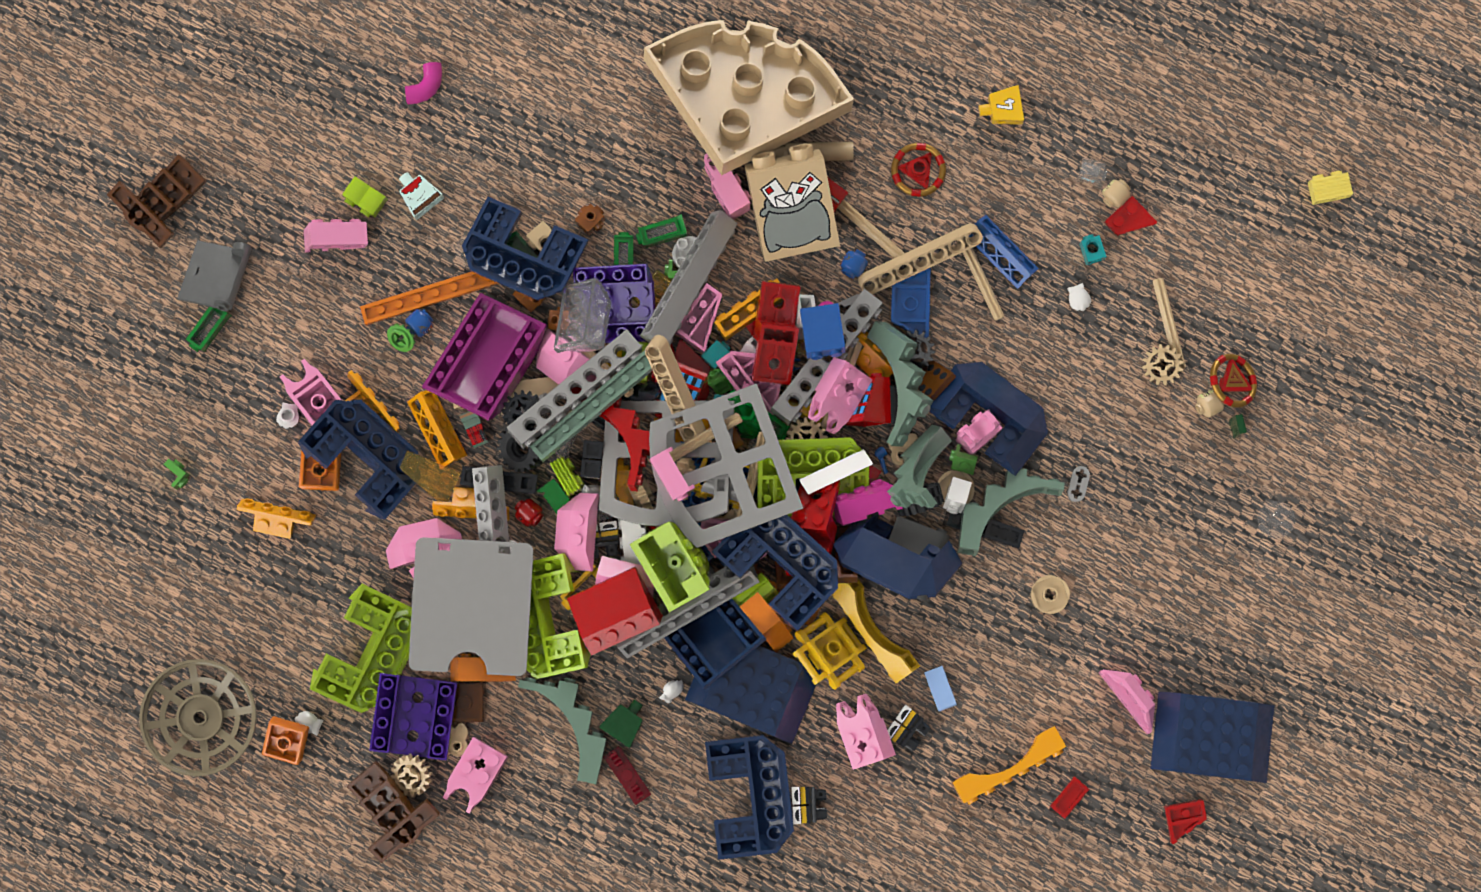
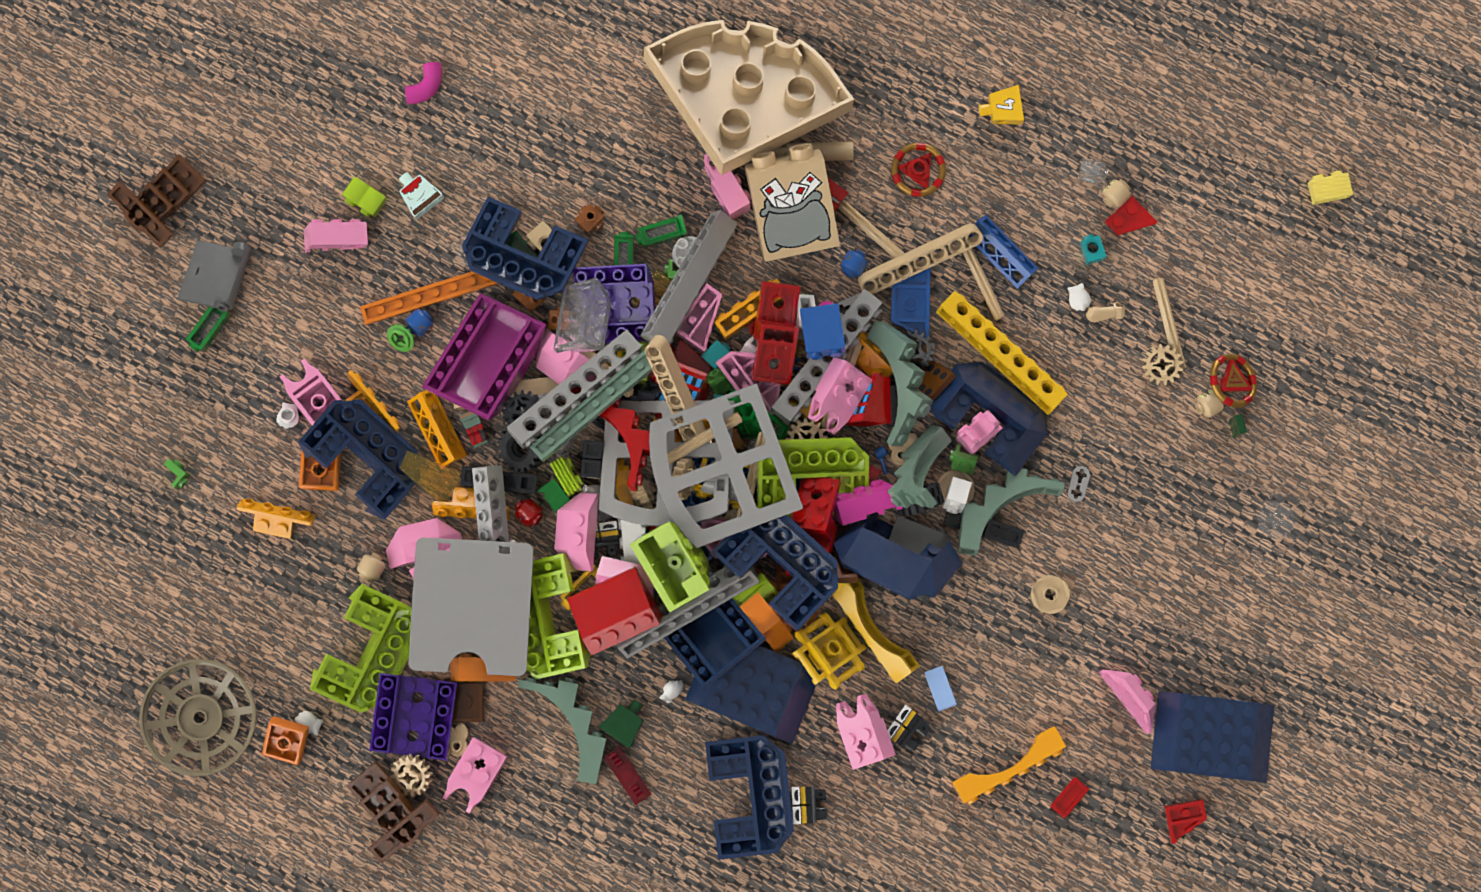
bright pink brick [649,447,695,502] -> none
white sticker [799,449,873,494] -> none
none -> tan head [357,553,385,582]
none -> yellow brick [936,291,1068,415]
none -> tan piece [1086,302,1125,322]

